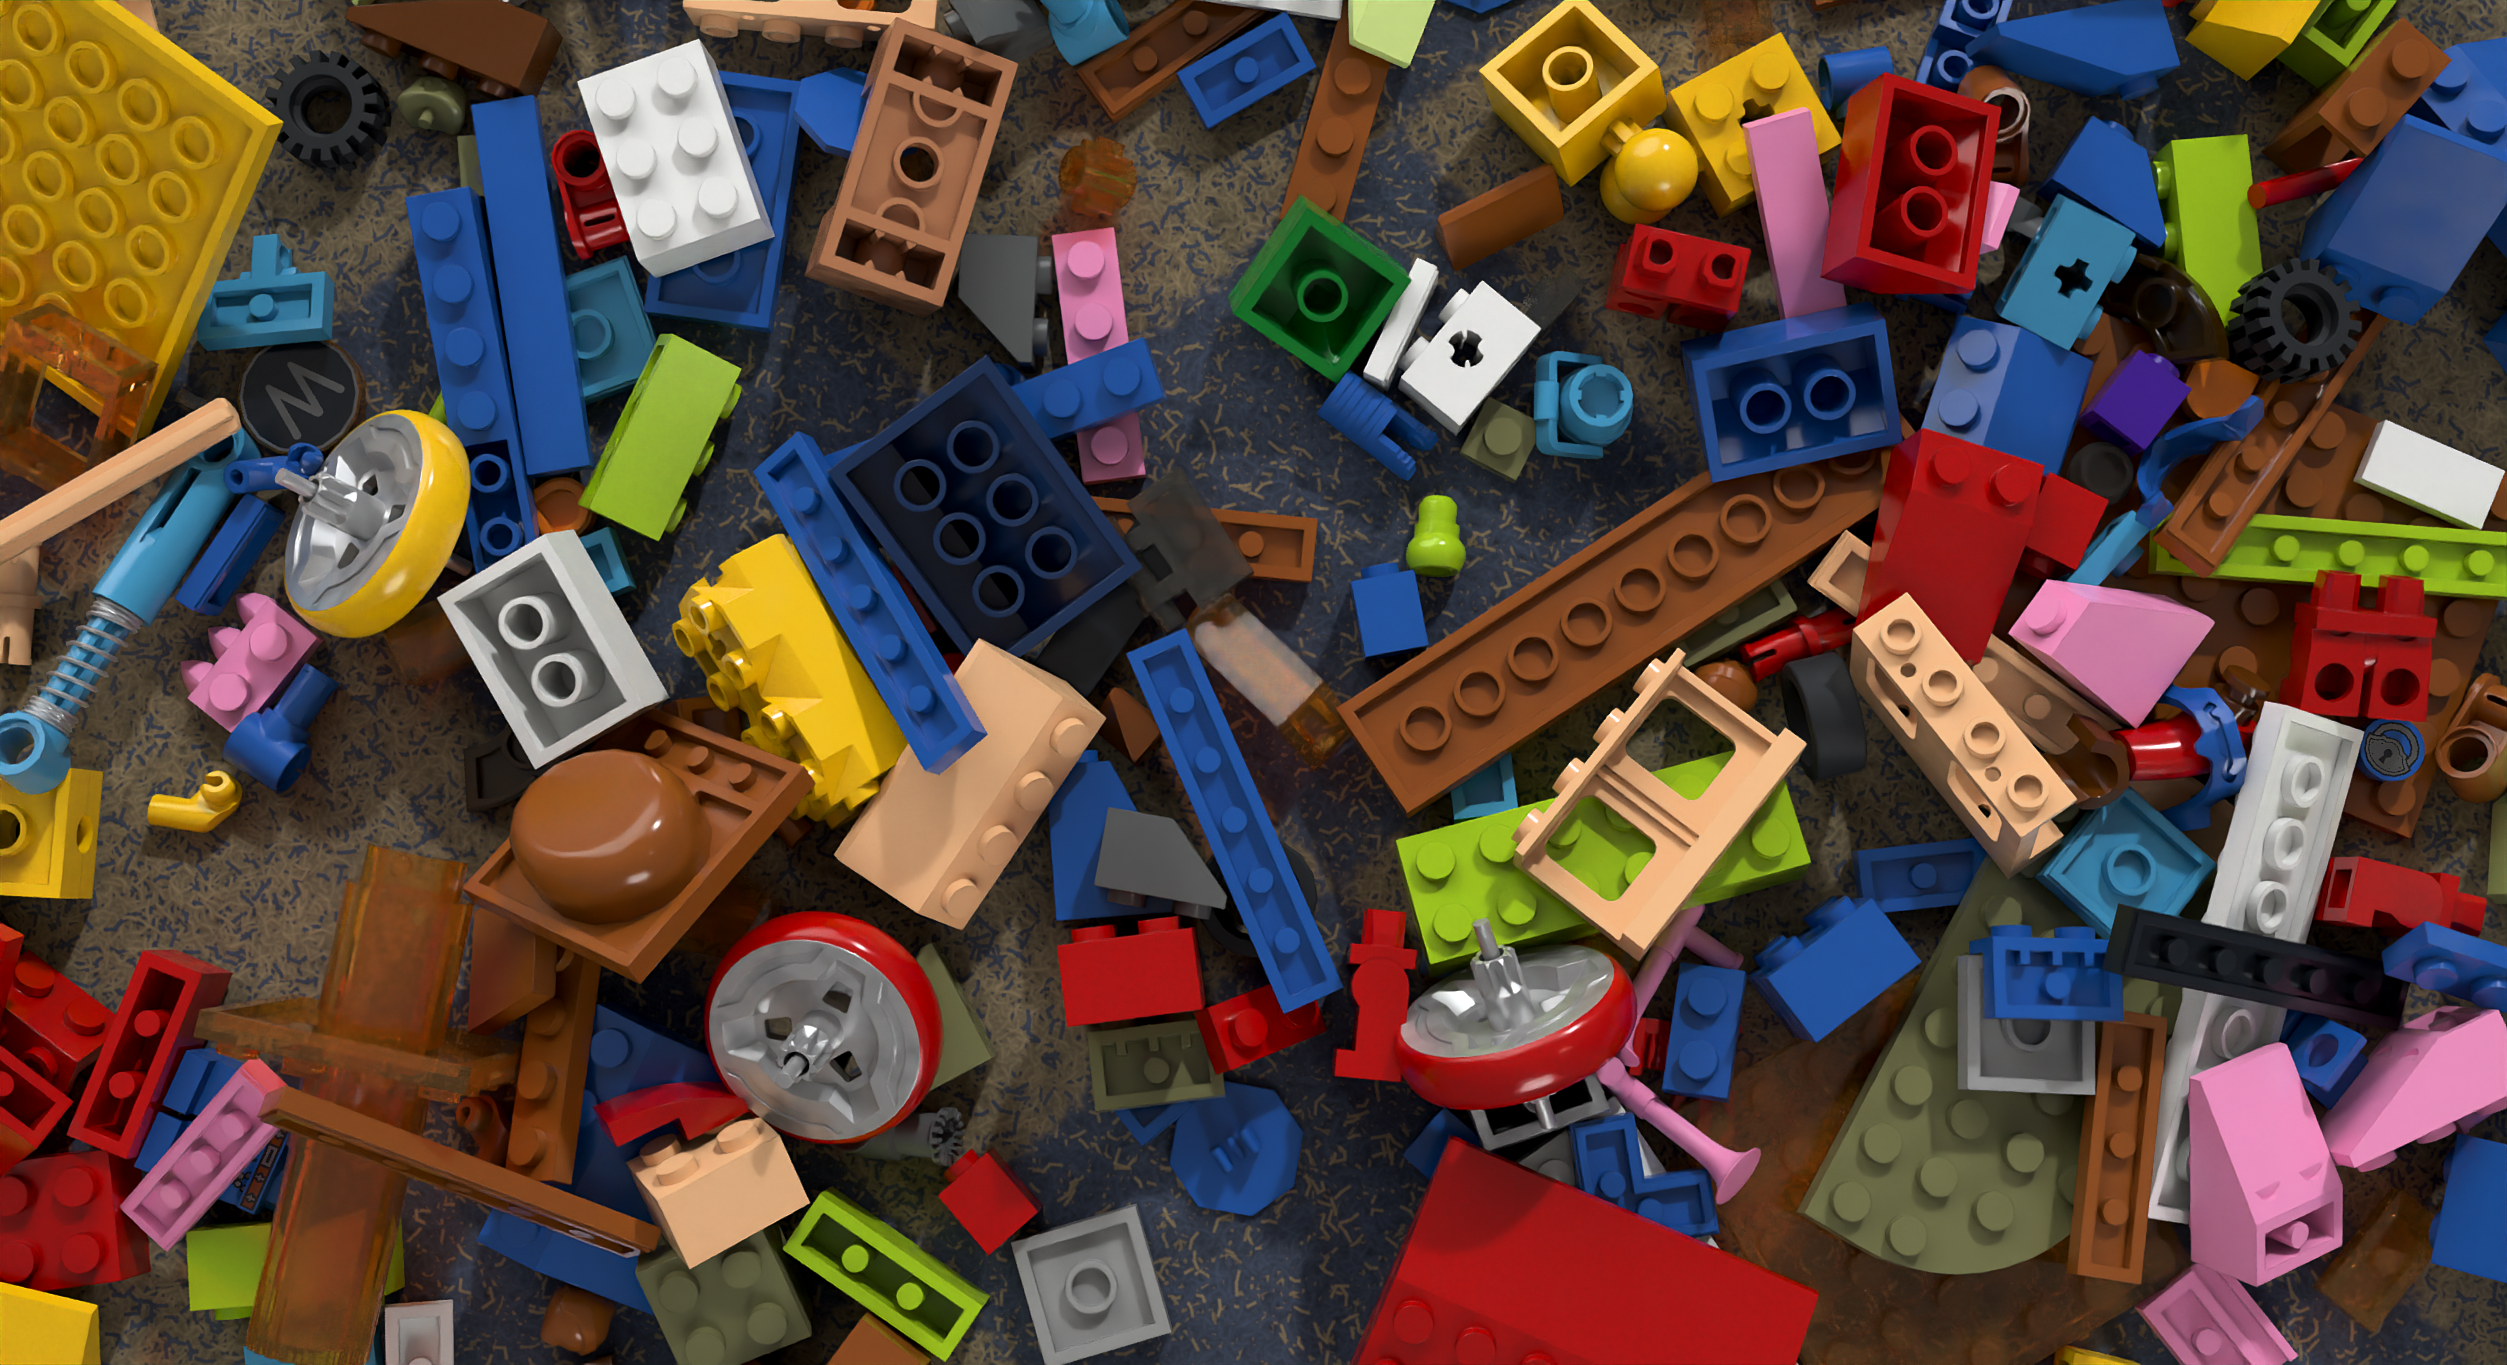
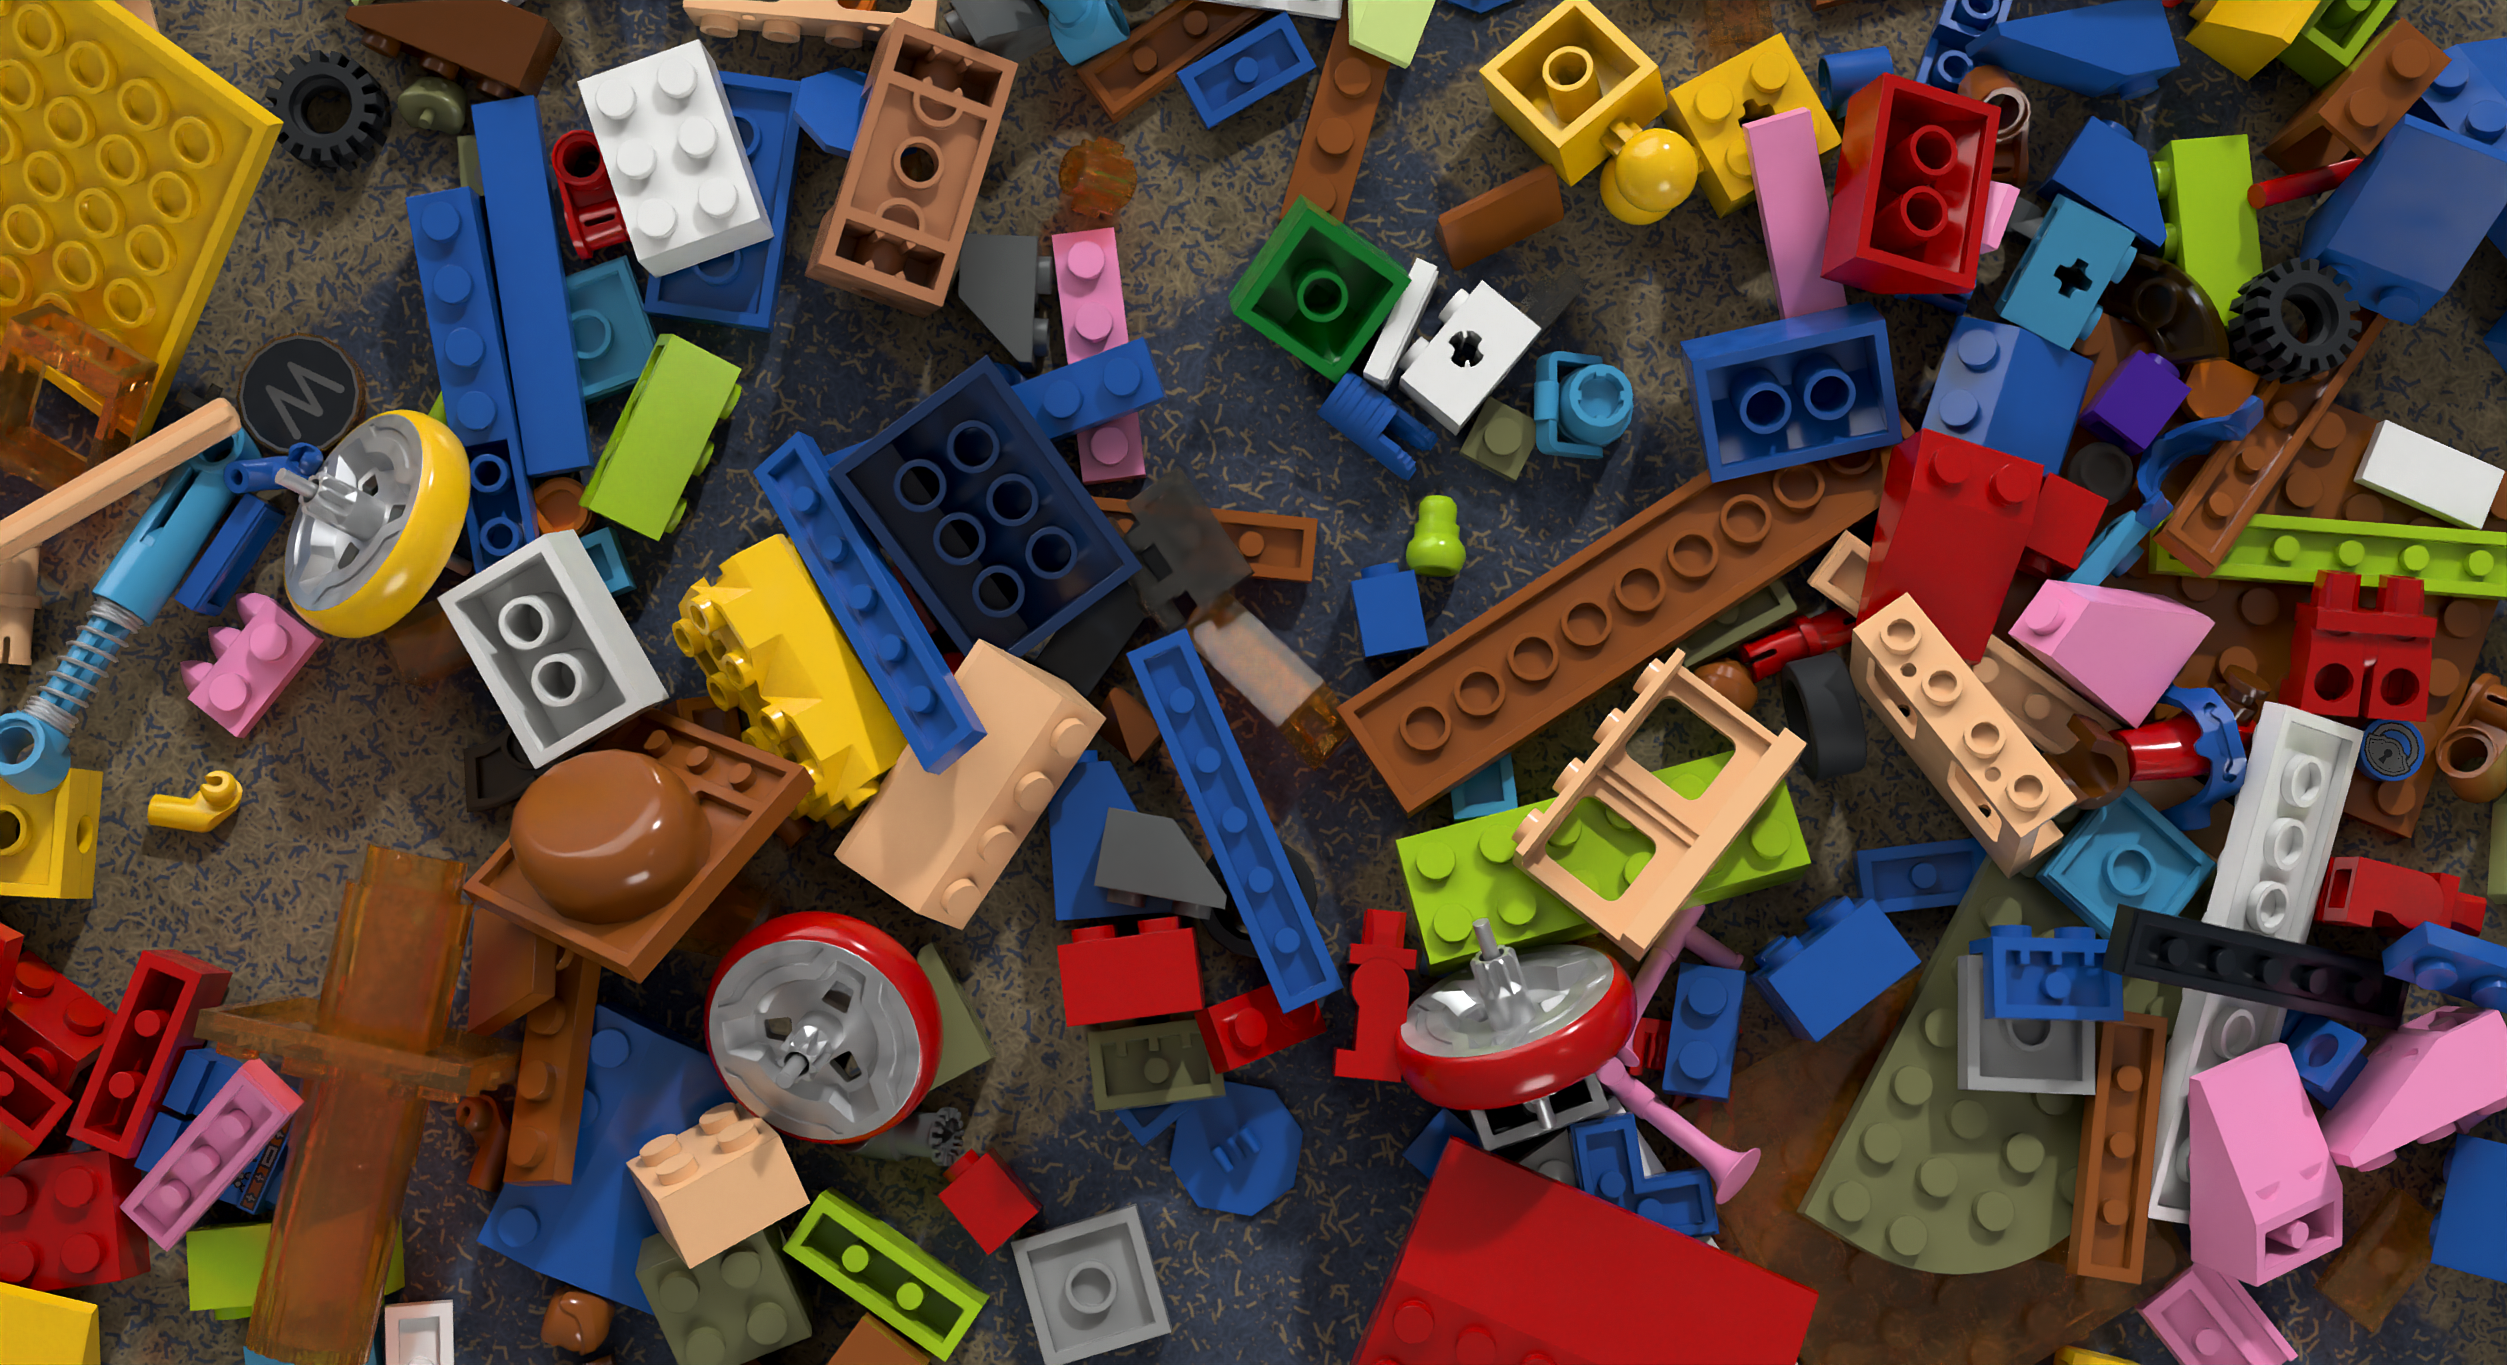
dark azure hinge [197,234,335,351] -> none
blue pin [222,662,340,794] -> none
dark orange tile [257,1085,662,1258] -> none
red slope [592,1082,749,1147] -> none
red hips [1604,223,1751,334] -> none

